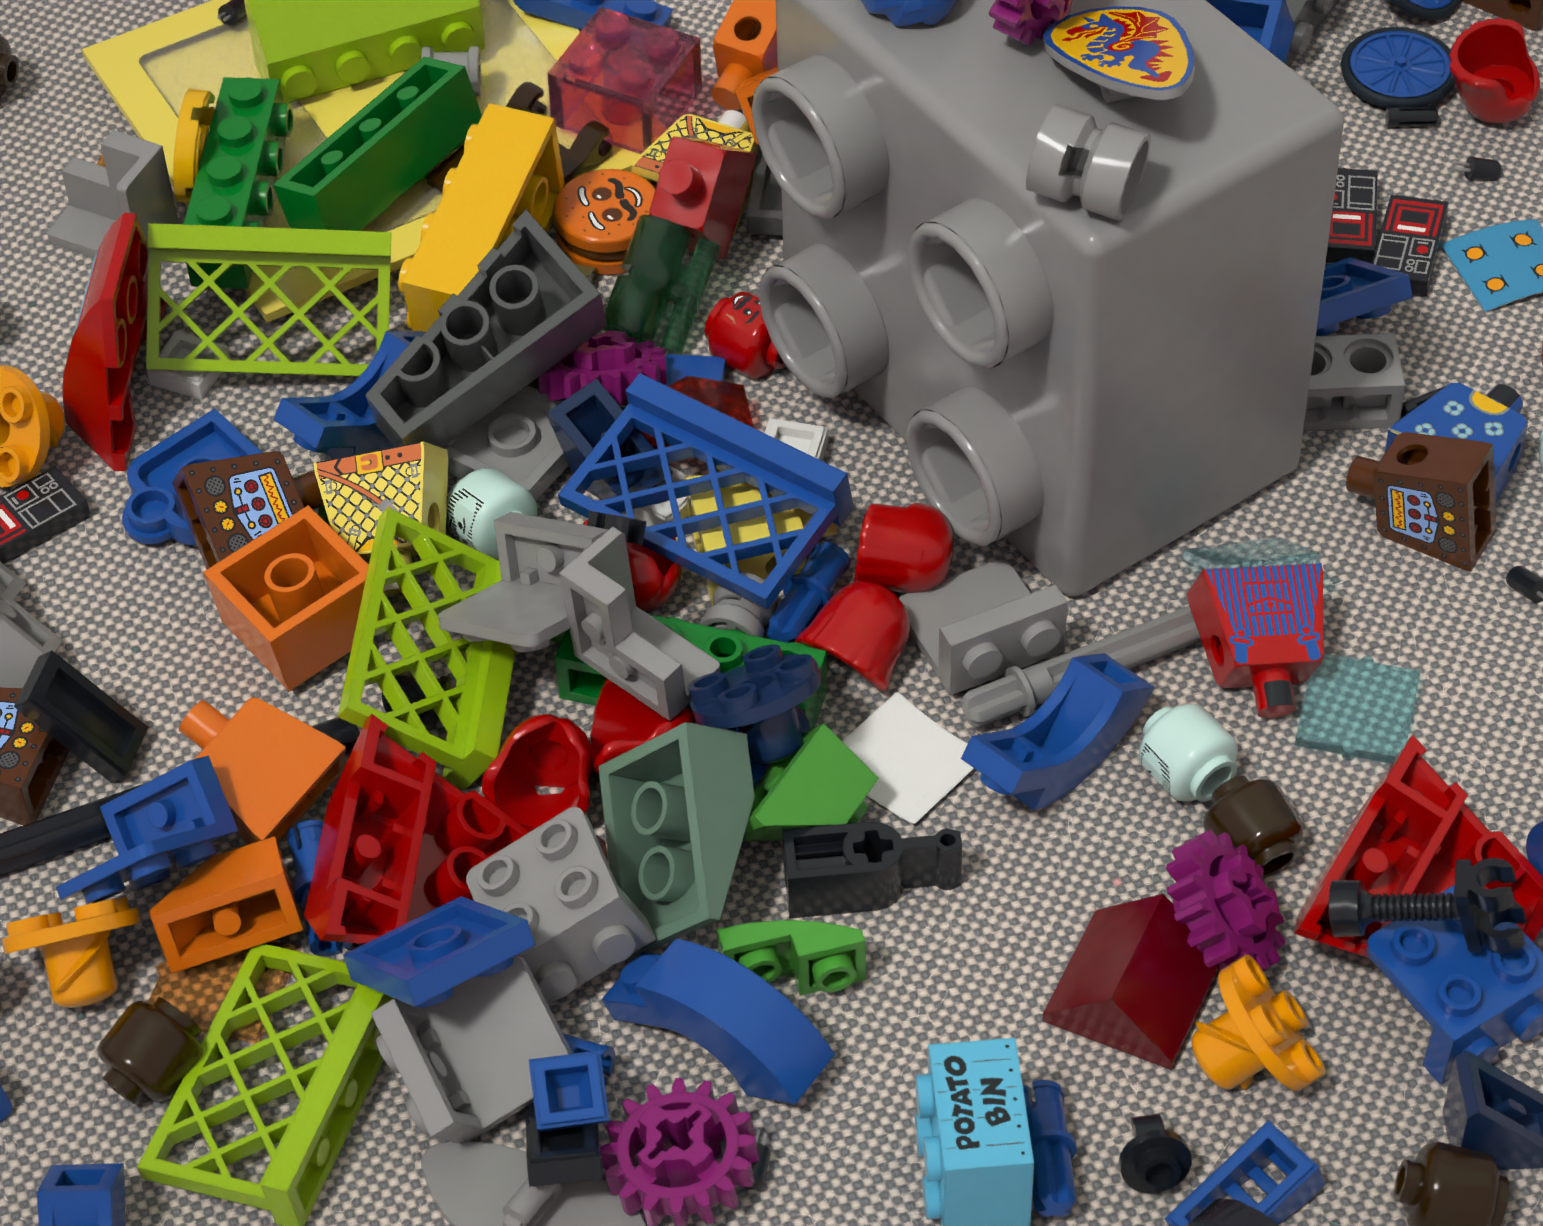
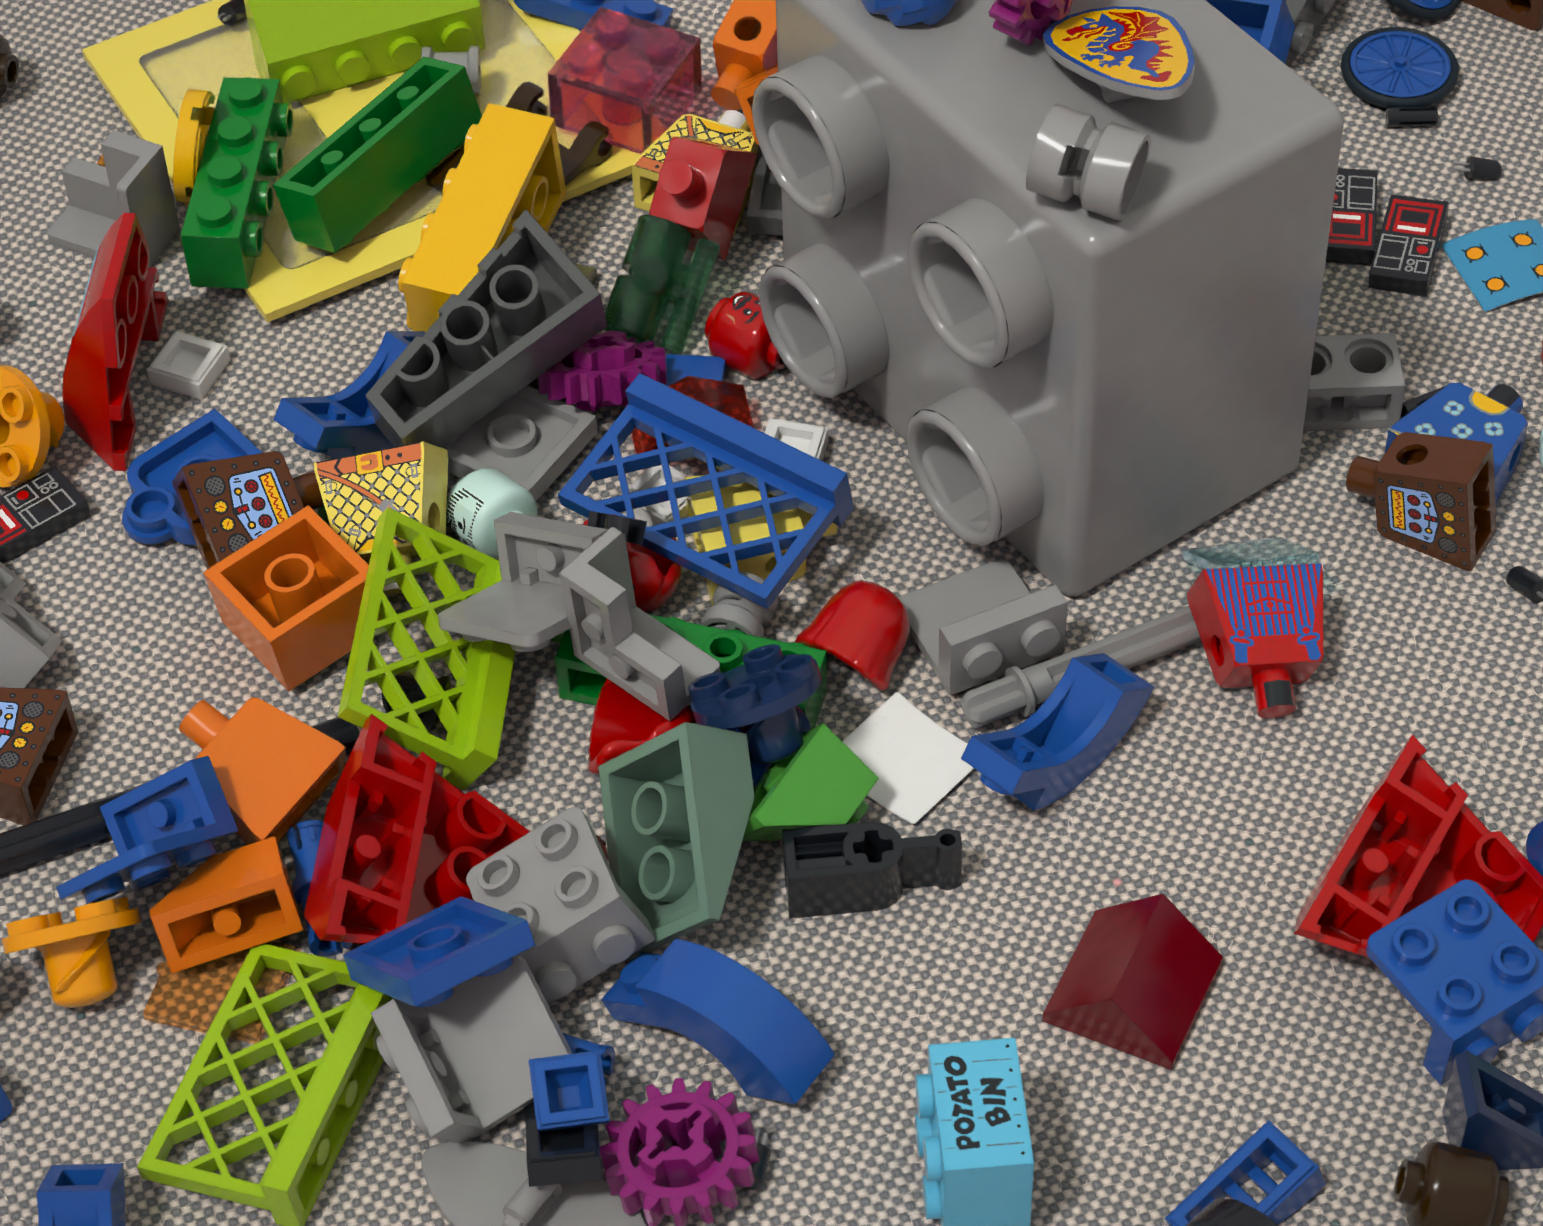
black tile [14,650,149,783] -> none
dark brown head [98,997,203,1105] -> none
lime fence [146,223,391,376] -> none
red hair [482,714,592,832] -> none
dark blue slope [547,378,673,499] -> none
orange head [554,169,663,275] -> none
bright green slope [717,920,866,996] -> none
blue axle [766,542,850,643] -> none
red hair [853,502,954,593] -> none
blue axle [1023,1080,1077,1218] -> none
black plate [1119,1113,1192,1193] -> none
light aqua head [1139,704,1238,802] -> none
magenta gear [1166,830,1285,971] -> none
light orange plate [1192,954,1326,1091] -> none
dark brown head [1203,776,1304,879] -> none
clear light blue piece [1295,653,1420,764] -> none
blue plate [1316,257,1413,336] -> none
black bar [1329,858,1527,953] -> none
red hair [1449,18,1540,124] -> none

